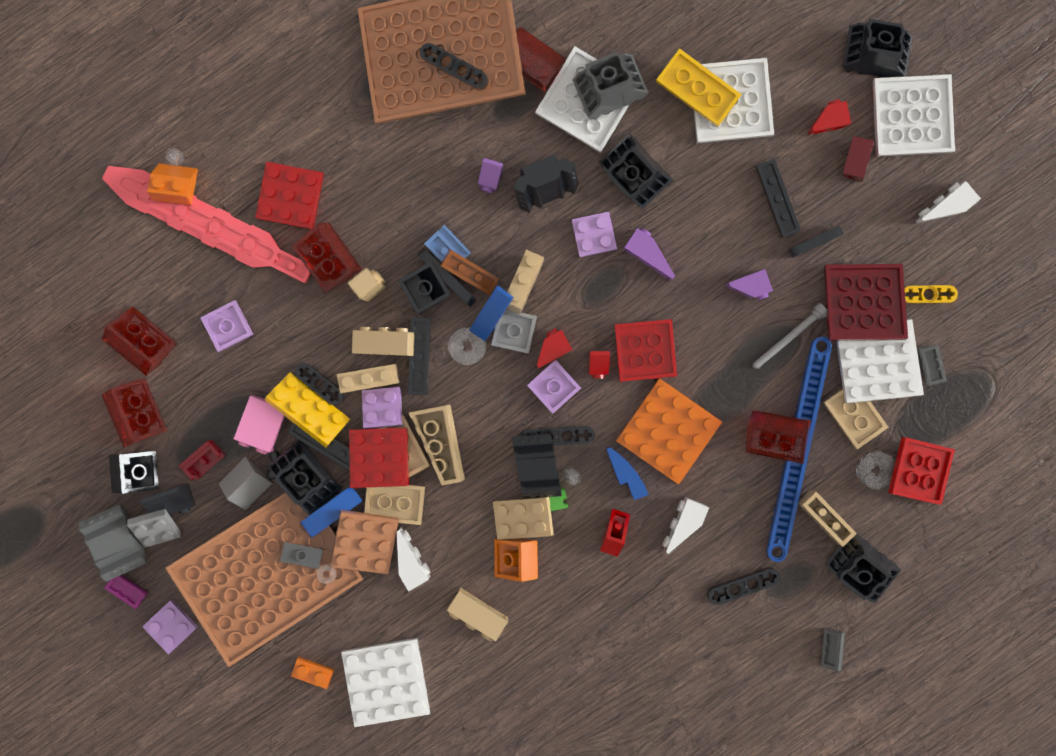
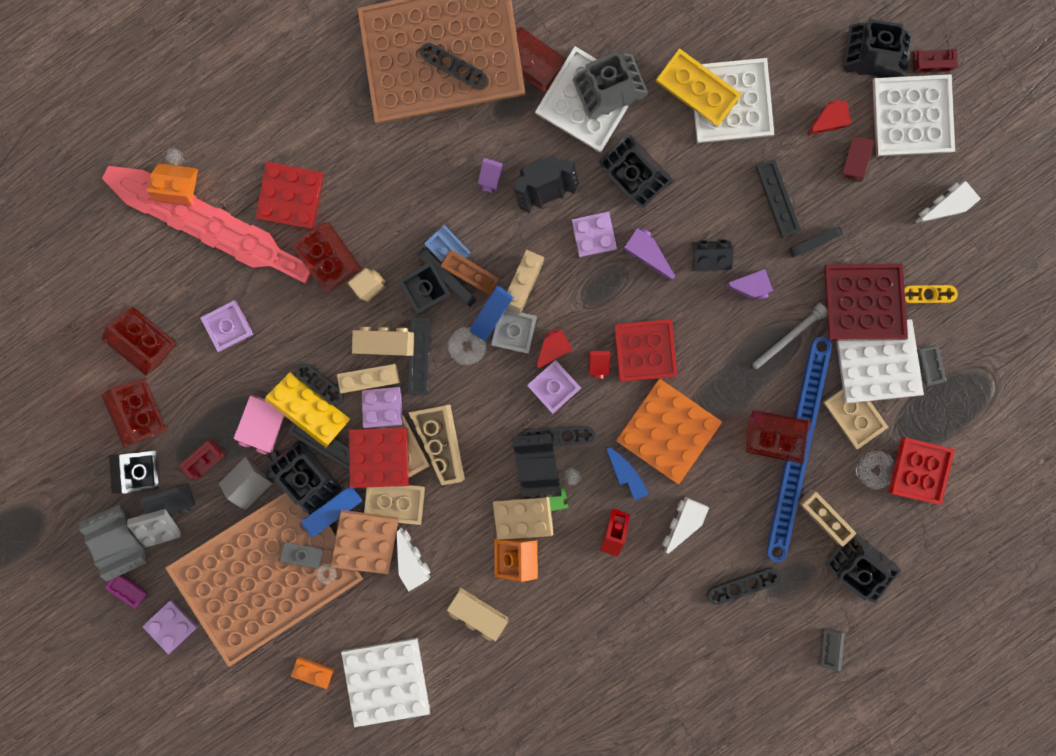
none -> black bracket [692,239,734,271]
none -> dark red hinge [912,49,958,73]

